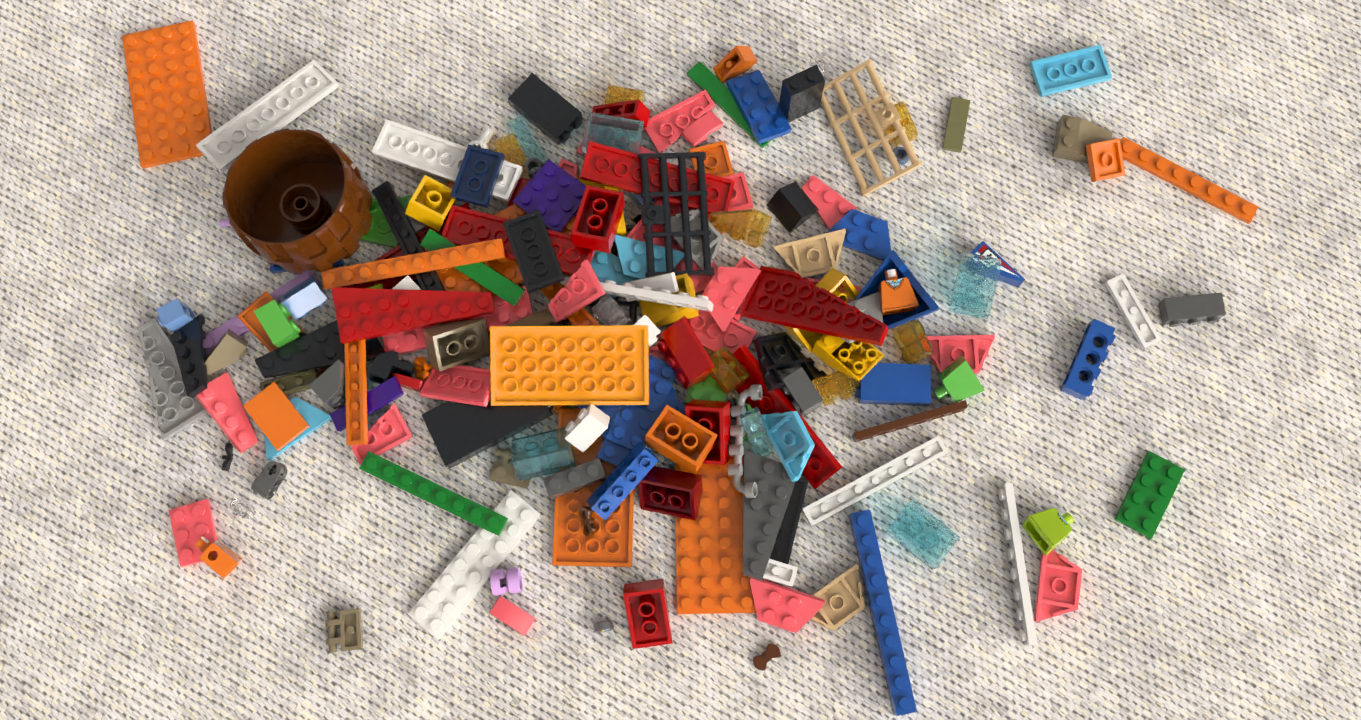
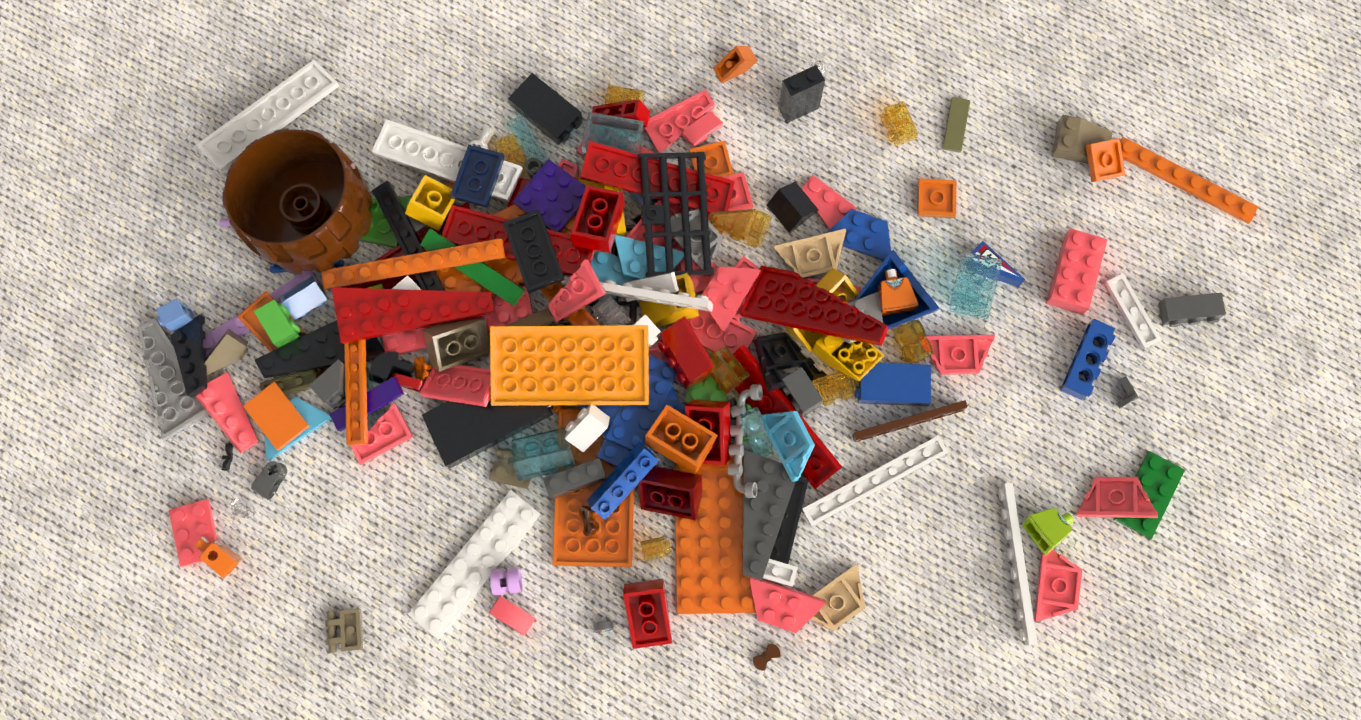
orange plate [122,20,212,169] -> none
green plate [359,451,508,537] -> none
green tile [687,61,773,149] -> none
blue plate [726,70,792,144] -> none
tan door [821,59,923,197] -> none
blue brick [848,510,917,716] -> none
clear light blue brick [885,499,960,570] -> none
sand blue plate [893,147,909,165] -> none
bright green torso [933,356,985,402] -> none
medium azure plate [1029,45,1112,97] -> none
none -> clear yellow brick [640,536,672,563]
none -> orange plate [917,178,957,218]
none -> coral brick [1046,228,1108,315]
none -> coral wing [1077,477,1158,518]
none -> dark grey tile [1117,376,1139,409]

